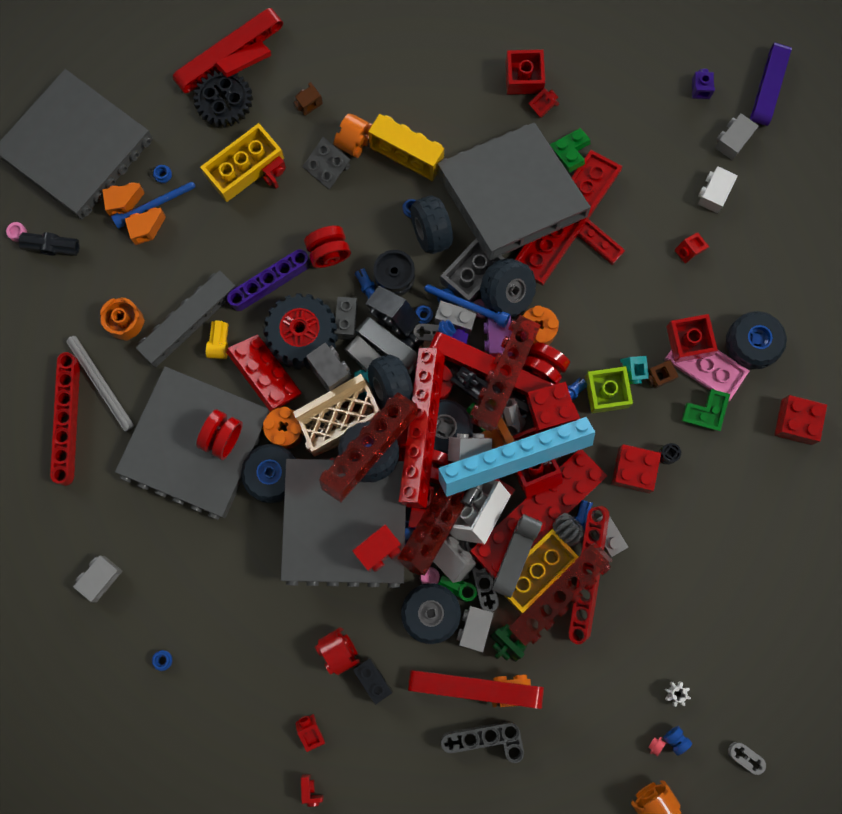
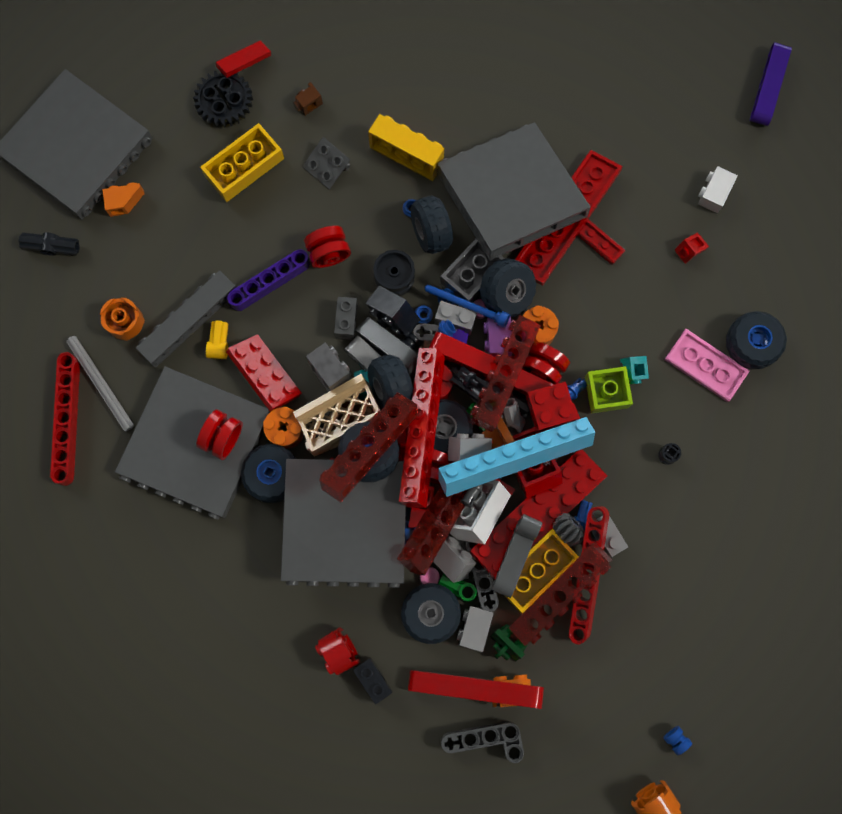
bright pink tile [6,222,27,242] -> none
light grey brick [73,555,123,602] -> none
blue piece [111,182,195,229] -> none
orange slope [125,207,166,245] -> none
blue plate [152,650,173,671] -> none
blue plate [153,165,172,183] -> none
red beam [172,8,283,93] -> none
red bracket [262,156,286,189] -> none
black wheel [263,293,338,370] -> none
red bracket [295,714,325,752] -> none
red bracket [301,774,324,807] -> none
orange brick [334,113,373,158] -> none
red brick [352,524,402,572] -> none
blue pin [354,268,376,299] -> none
red brick [505,49,545,95] -> none
red bracket [528,88,559,118] -> none
green plate [550,128,590,173] -> none
red brick [611,444,661,493] -> none
reddish brown brick [646,360,679,389] -> none
coral plate [648,737,666,757] -> none
white gear [664,681,691,707] -> none
red brick [666,314,718,363] -> none
green plate [682,389,730,431] -> none
dark purple brick [692,69,715,99] -> none
light grey brick [715,114,758,160] -> none
light grey beam [728,742,766,775] -> none
red brick [774,395,827,445] -> none

